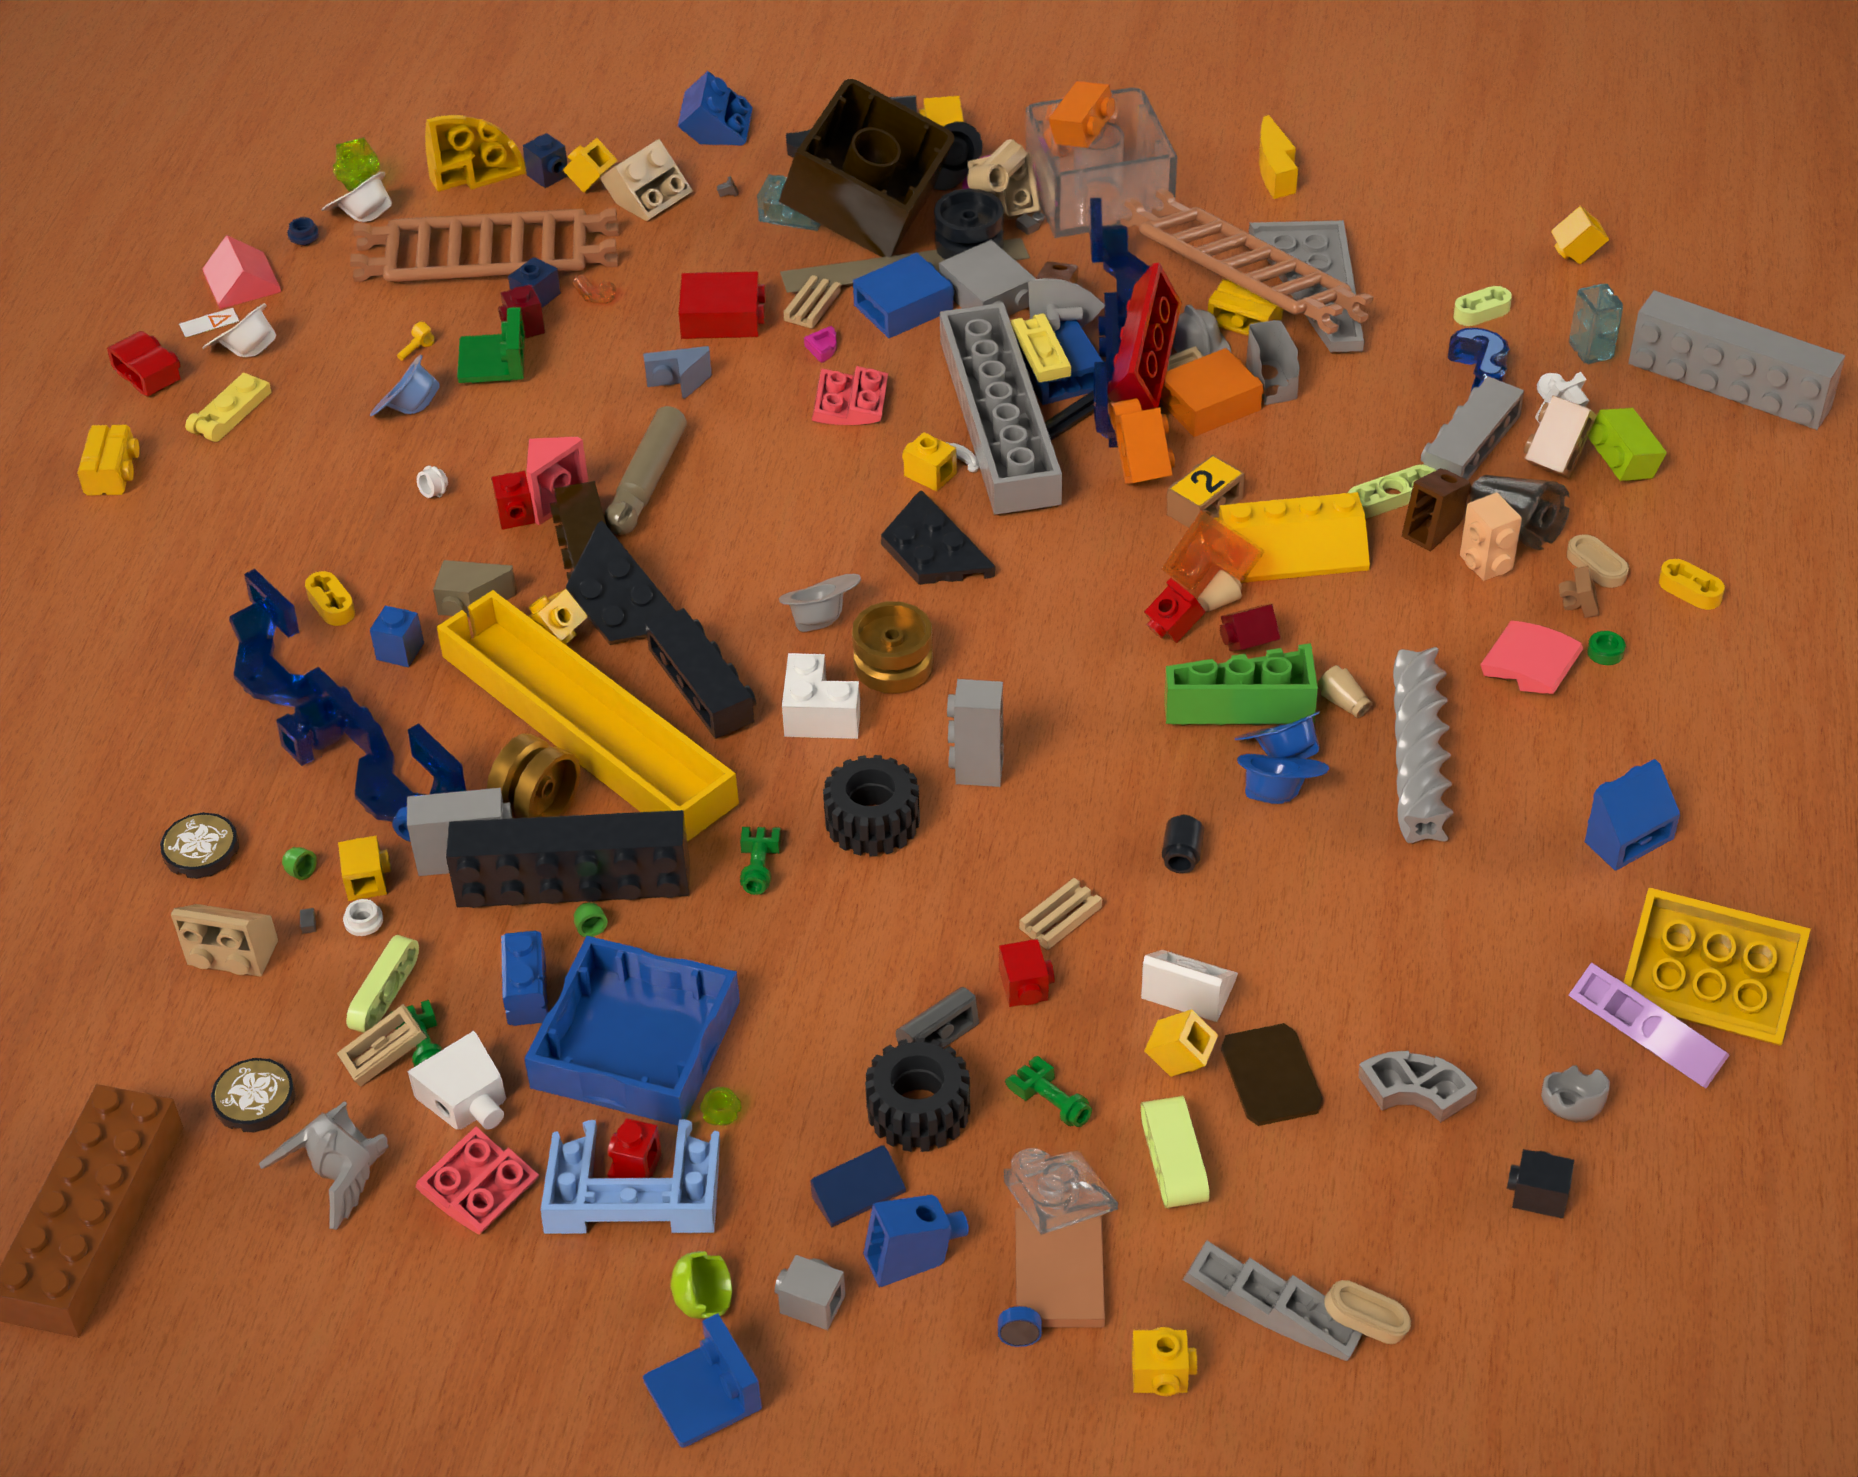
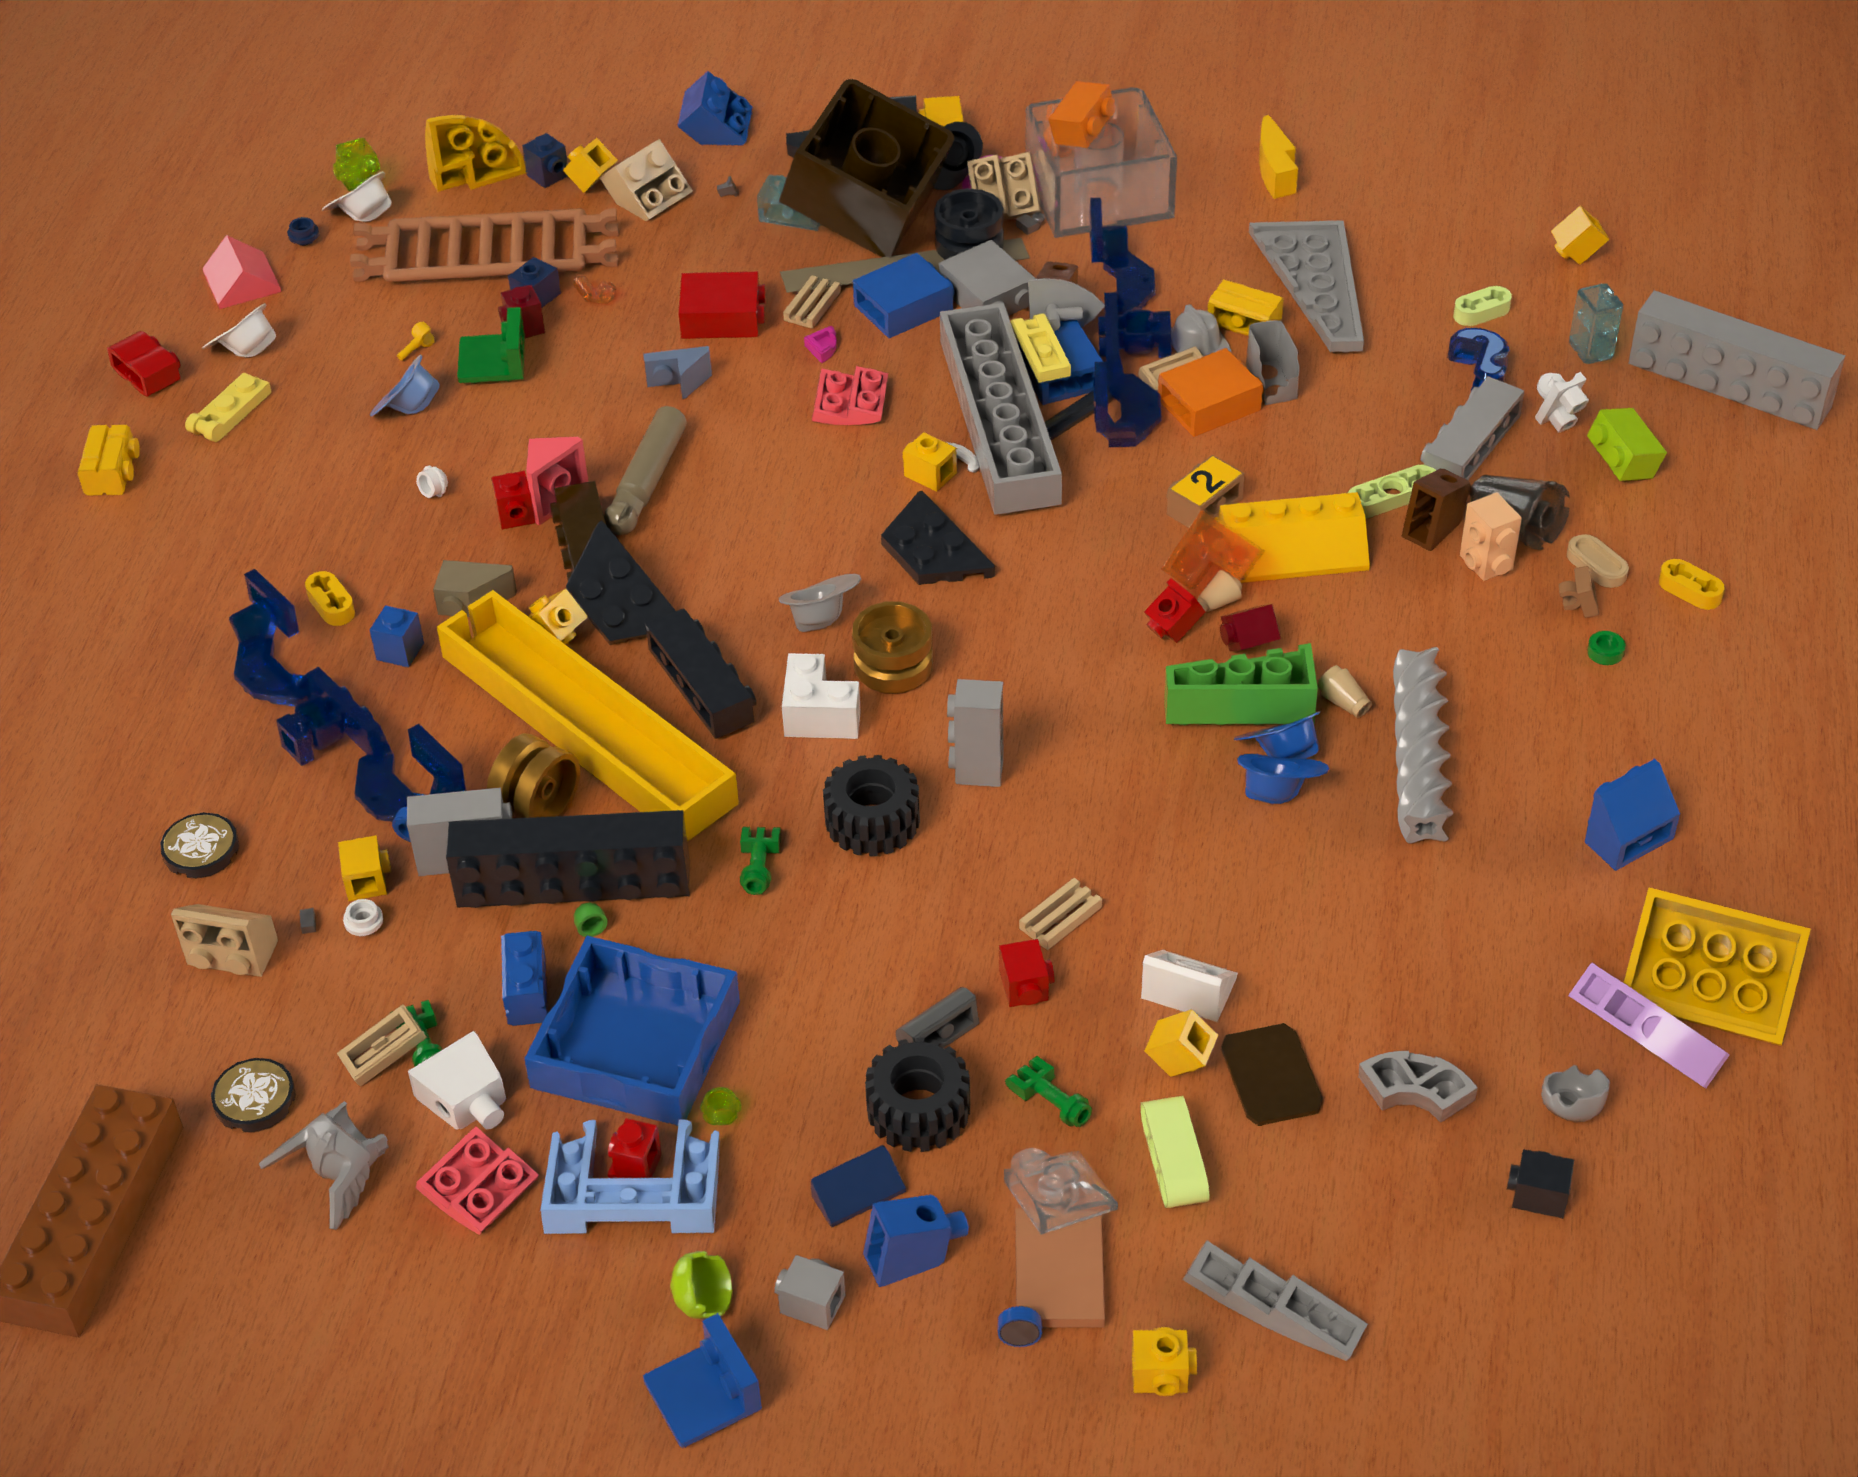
white sticker [179,307,239,338] -> none
bright green hinge [282,847,317,880] -> none
yellowish green beam [346,935,419,1033] -> none
tan piece [967,139,1027,193] -> none
red slope [1107,262,1182,411] -> none
orange hinge [1109,398,1175,484] -> none
nougat bar [1120,189,1373,334] -> none
black brick [1162,815,1204,873] -> none
tan tile [1324,1280,1411,1344] -> none
coral slope [1481,621,1583,694] -> none
brick [1524,395,1597,479] -> none

